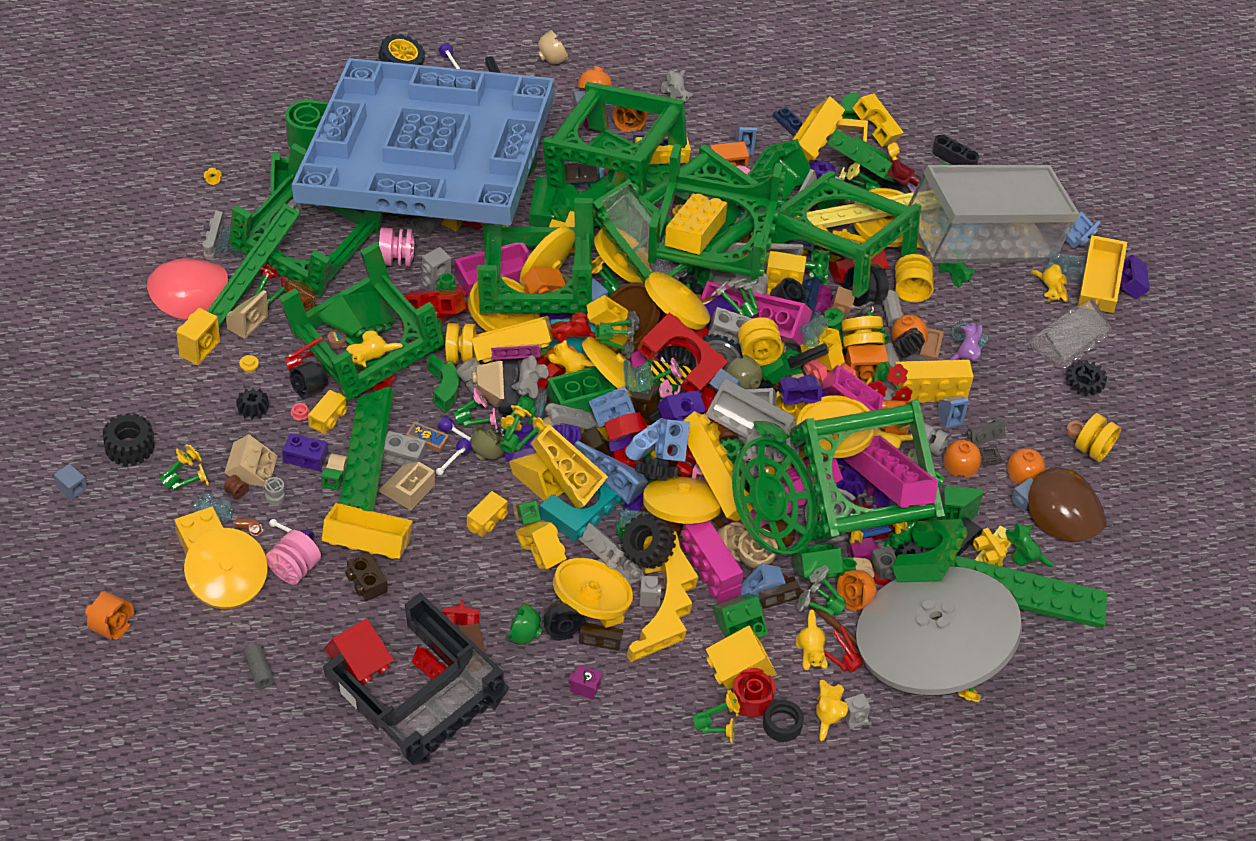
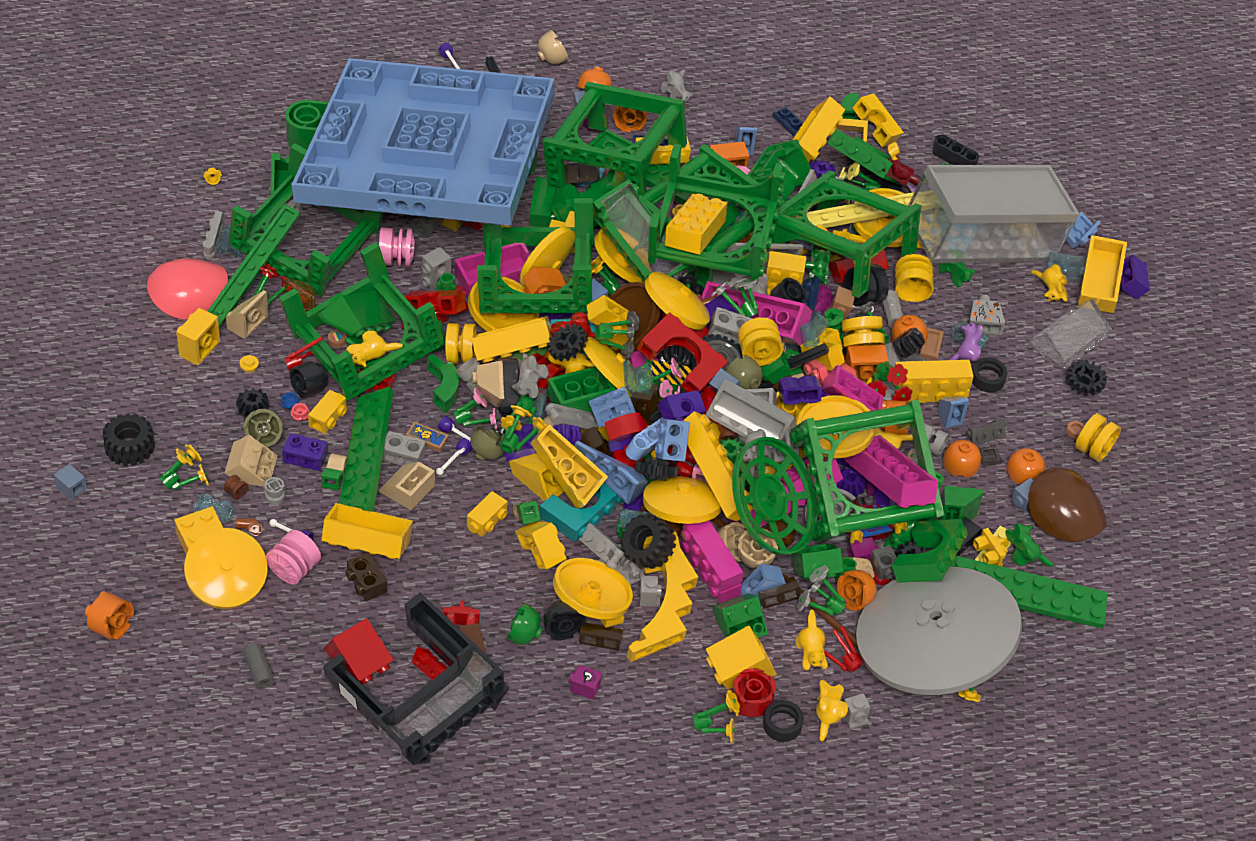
wheel [378,34,425,65] -> none
magenta piece [491,344,541,360] -> none
green dish [753,421,790,443] -> none
none -> olive cylinder [244,409,284,447]
none -> blue plate [280,392,300,409]
none -> black gear [547,323,588,362]
none -> light grey torso [969,295,1005,335]
none -> black tyre [972,357,1008,393]

